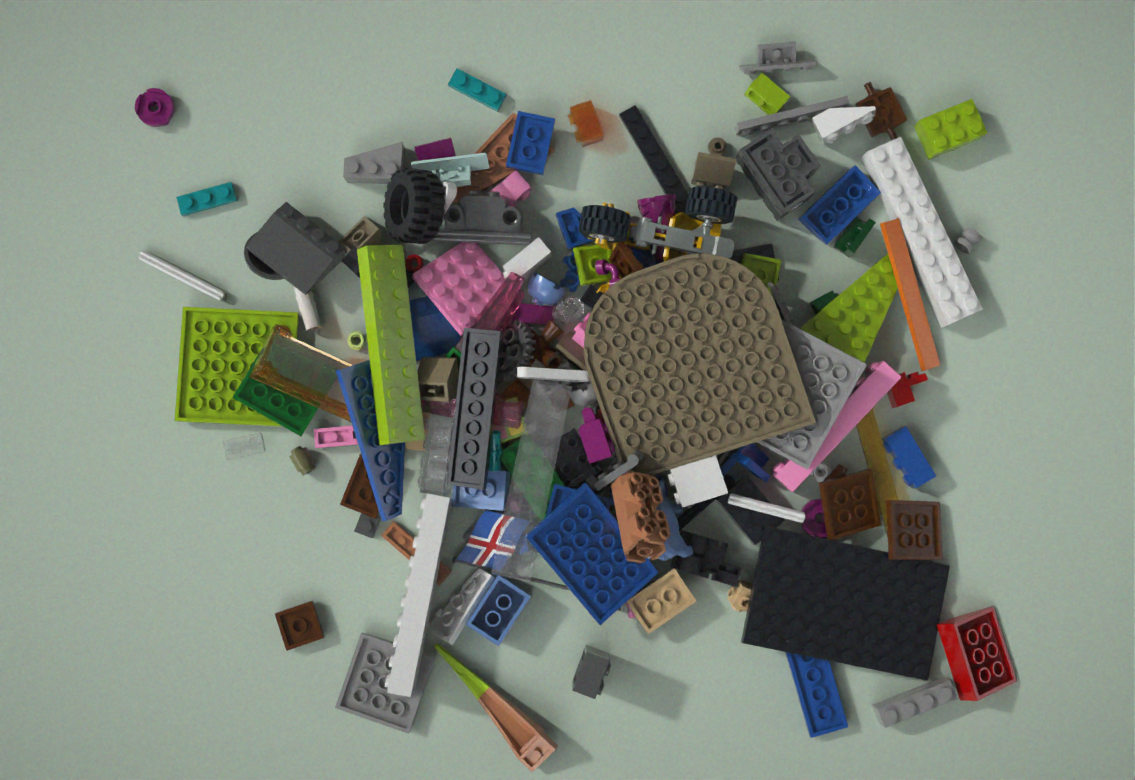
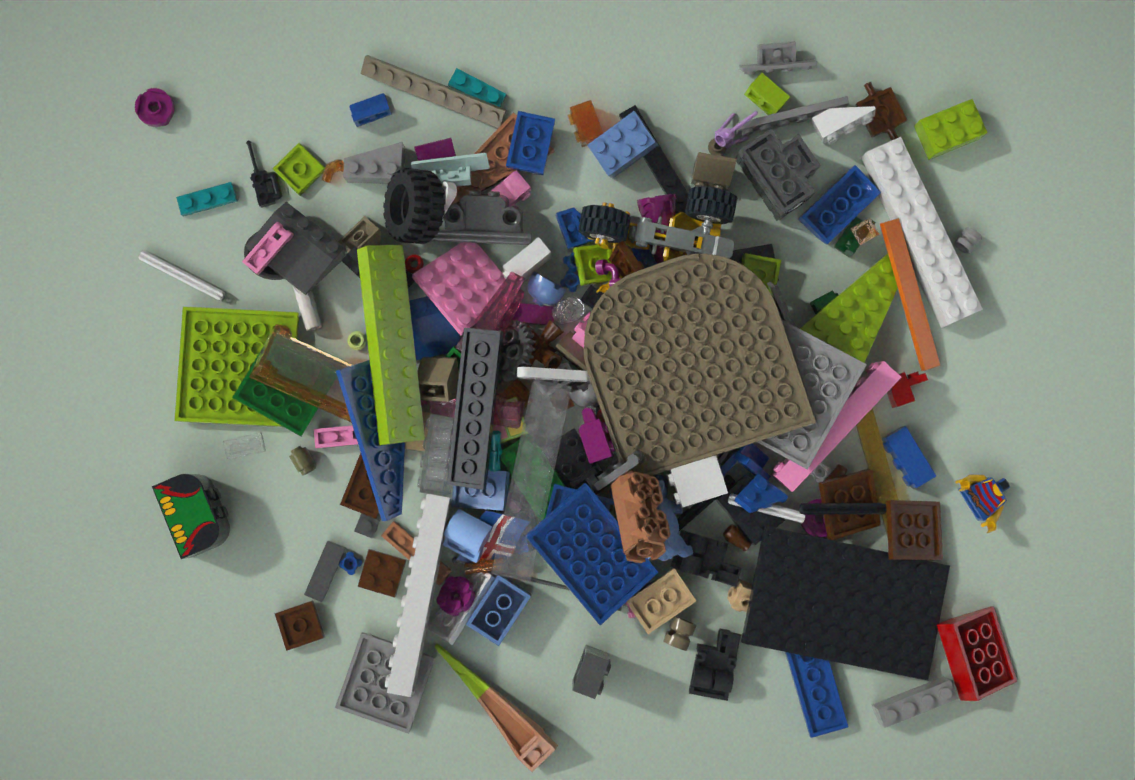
none -> brick [152,474,230,559]
none -> bright pink plate [242,222,294,275]
none -> black piece [246,140,282,208]
none -> lime tile [272,143,326,196]
none -> dark grey tile [304,541,346,602]
none -> clear orange arm [321,159,344,183]
none -> blue plate [339,552,363,575]
none -> blue panel [349,93,392,127]
none -> reddish brown plate [358,549,406,598]
none -> dark tan plate [361,55,506,128]
none -> magenta plate [436,576,475,616]
none -> light blue brick [443,509,492,563]
none -> clear orange pin [464,557,505,575]
none -> medium blue brick [588,111,659,179]
none -> dark tan wheel [663,616,697,651]
none -> black plate [689,628,741,701]
none -> lavender plant [715,111,758,149]
none -> reddish brown cone [723,524,752,552]
none -> blue wing [734,473,789,513]
none -> black axle [799,503,887,515]
none -> clear orange slope [851,218,880,245]
none -> torso [955,474,1010,533]

